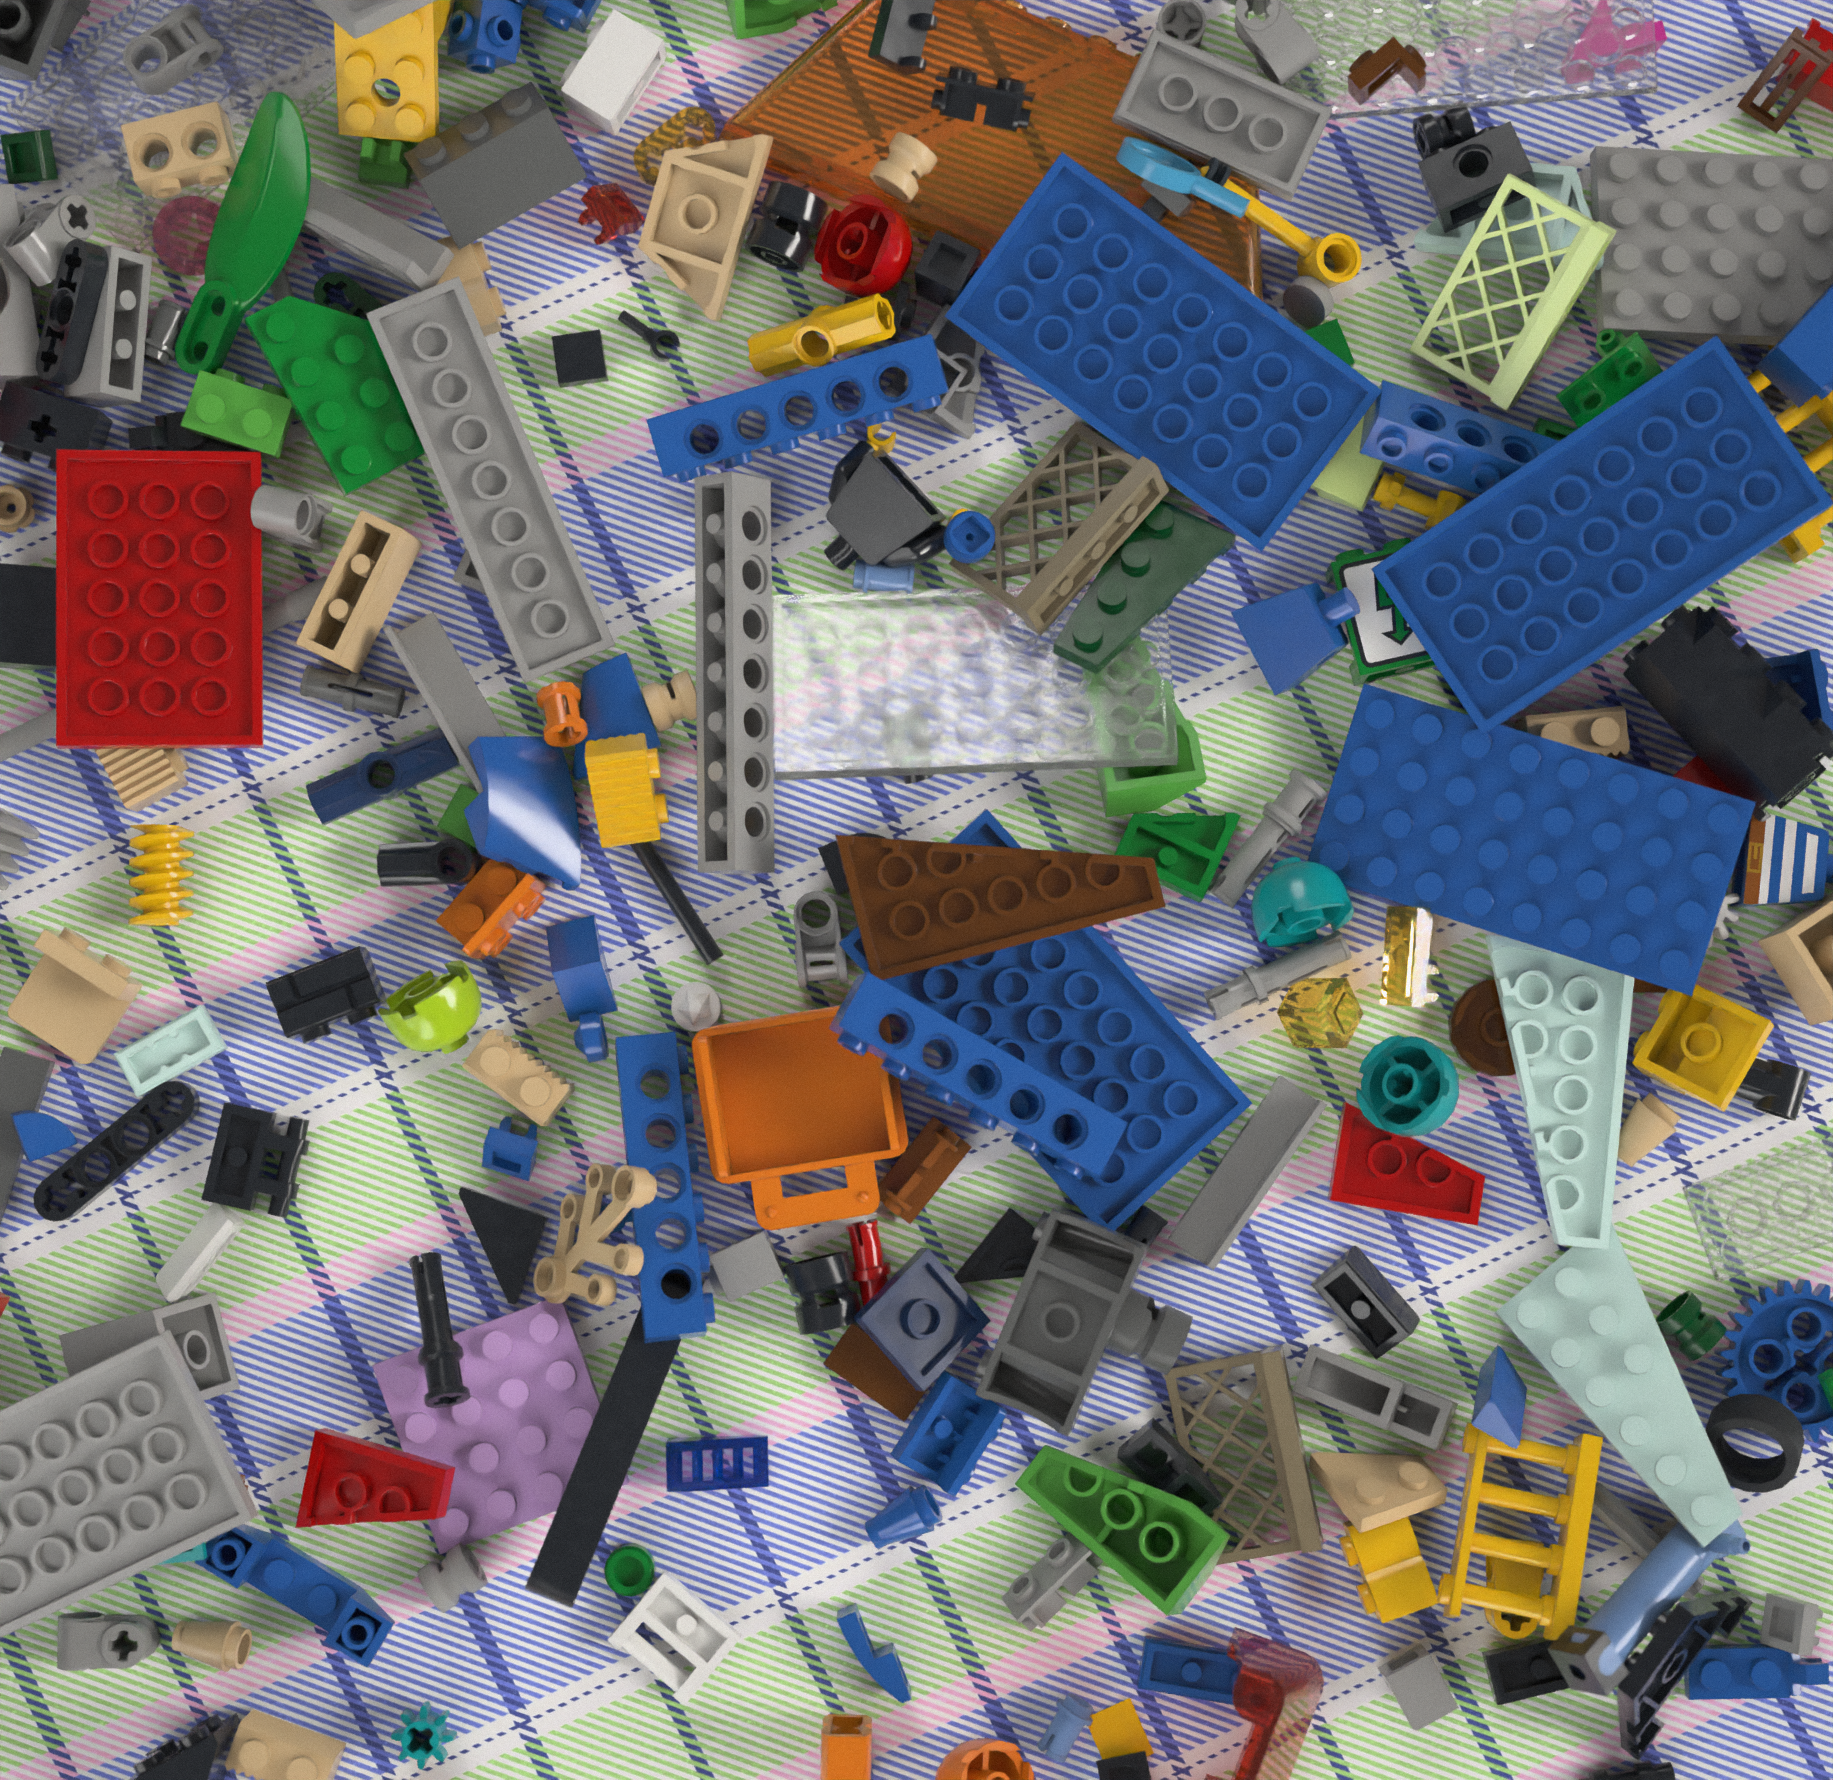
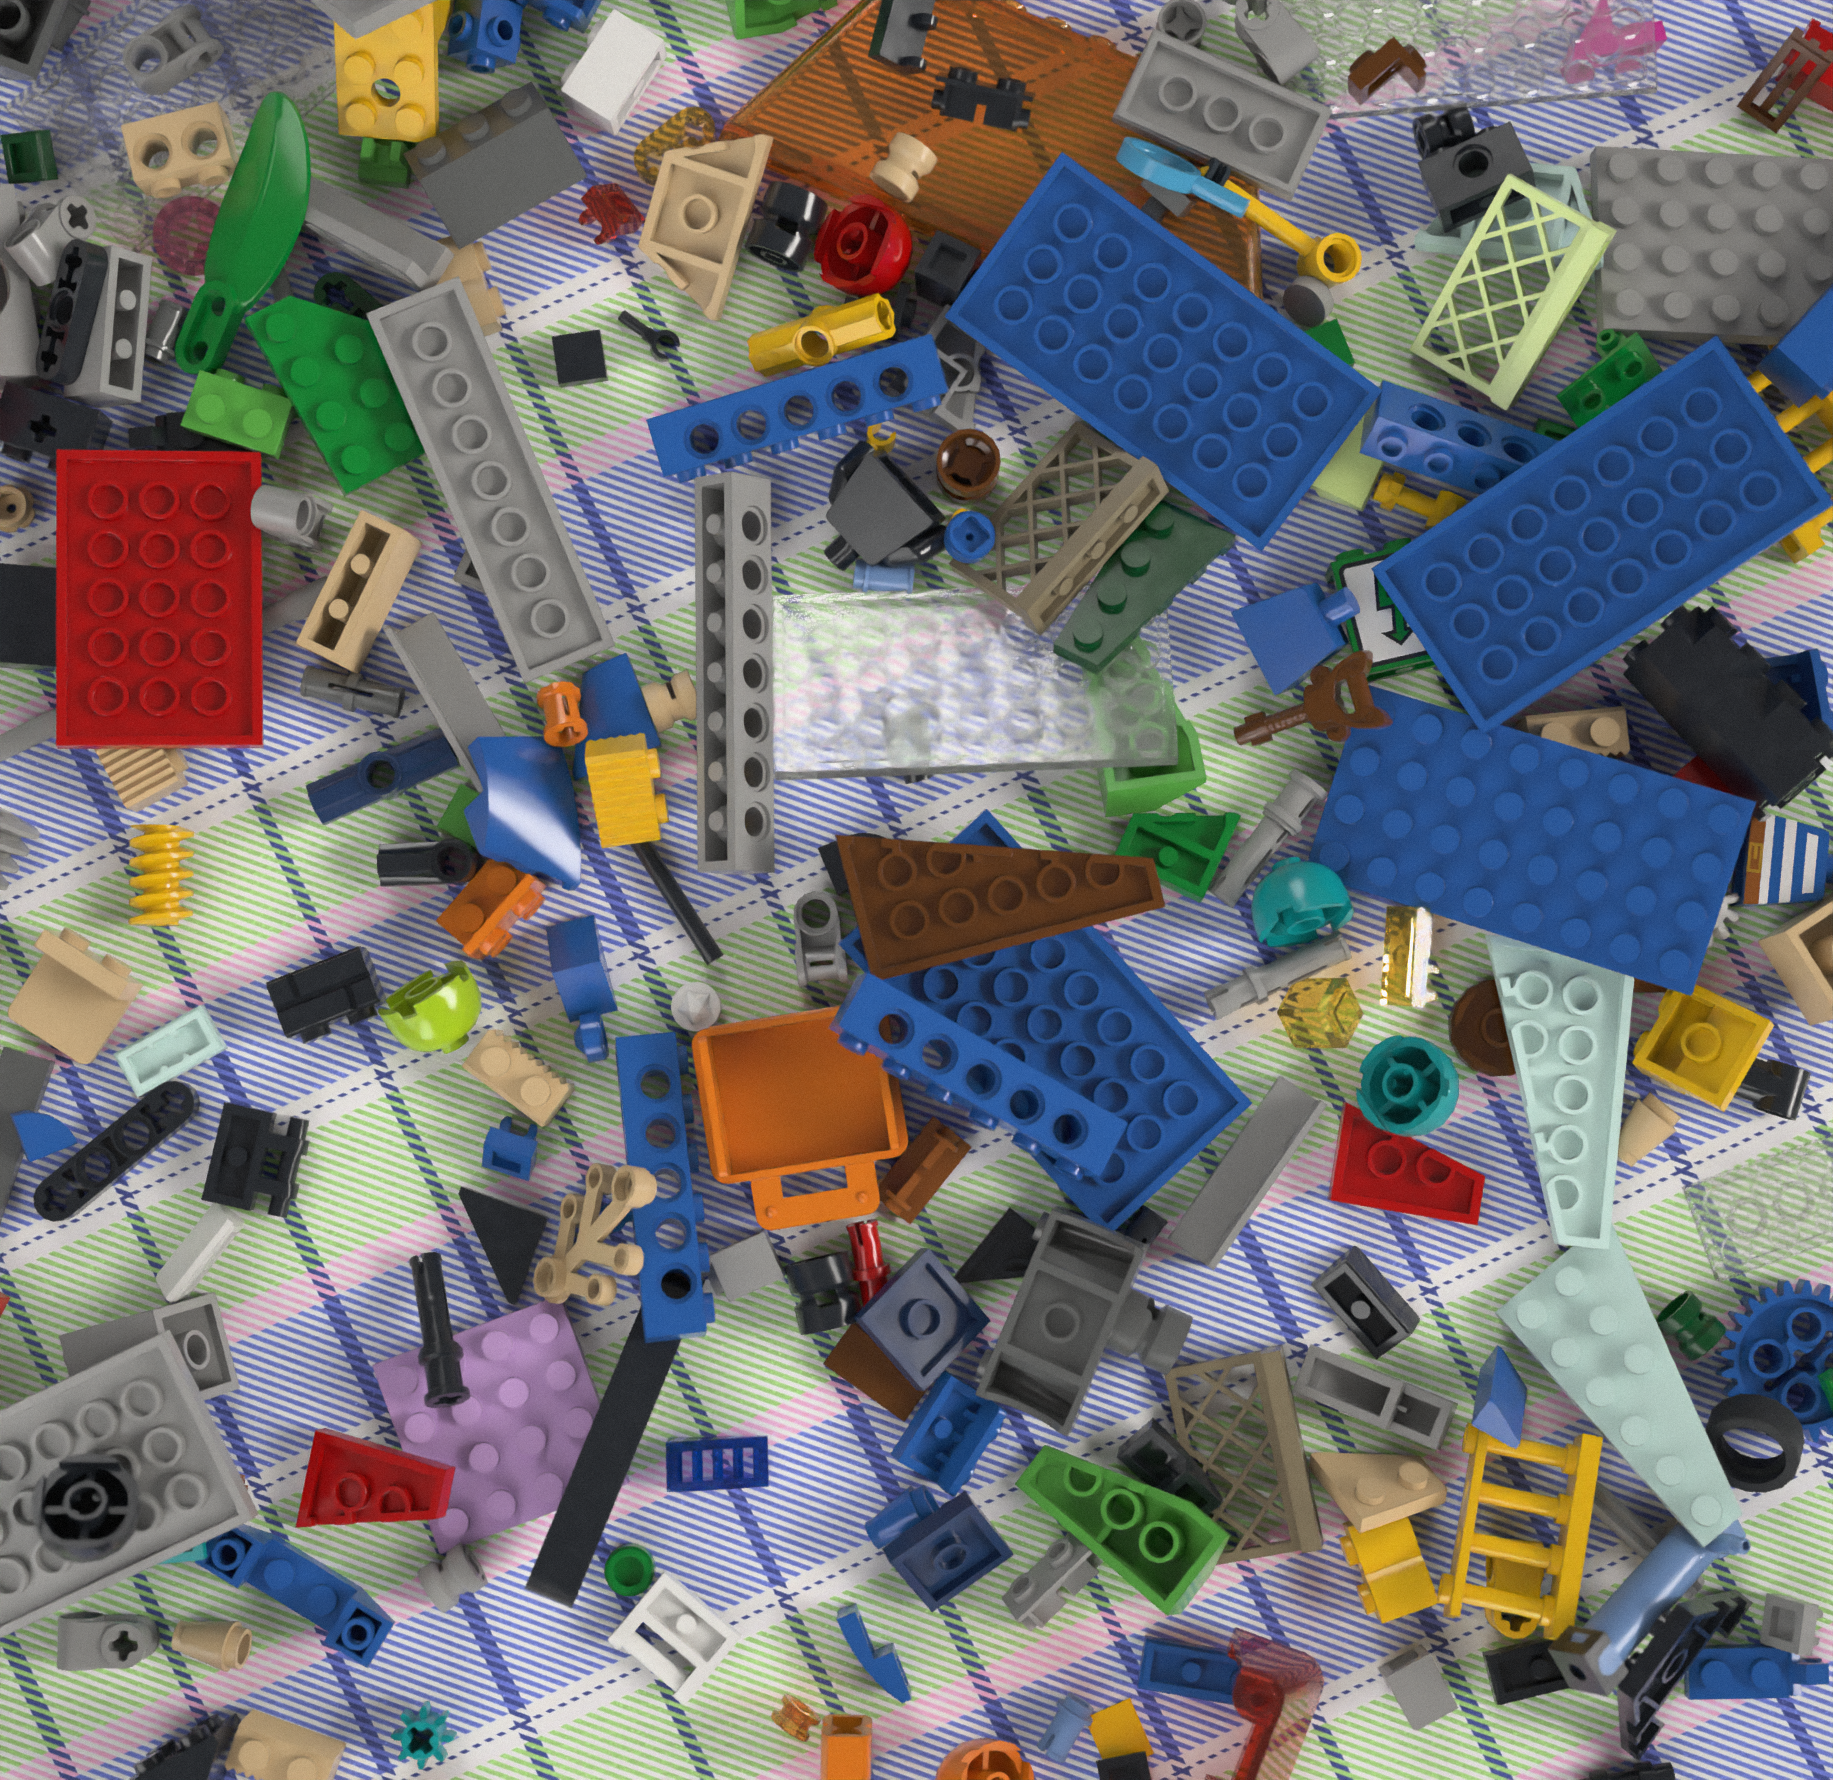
none -> black cylinder [31,1453,141,1563]
none -> clear orange bush [770,1694,821,1742]
none -> dark blue plate [882,1491,1014,1612]
none -> reddish brown wheel [936,428,1001,505]
none -> reddish brown piece [1233,650,1393,747]

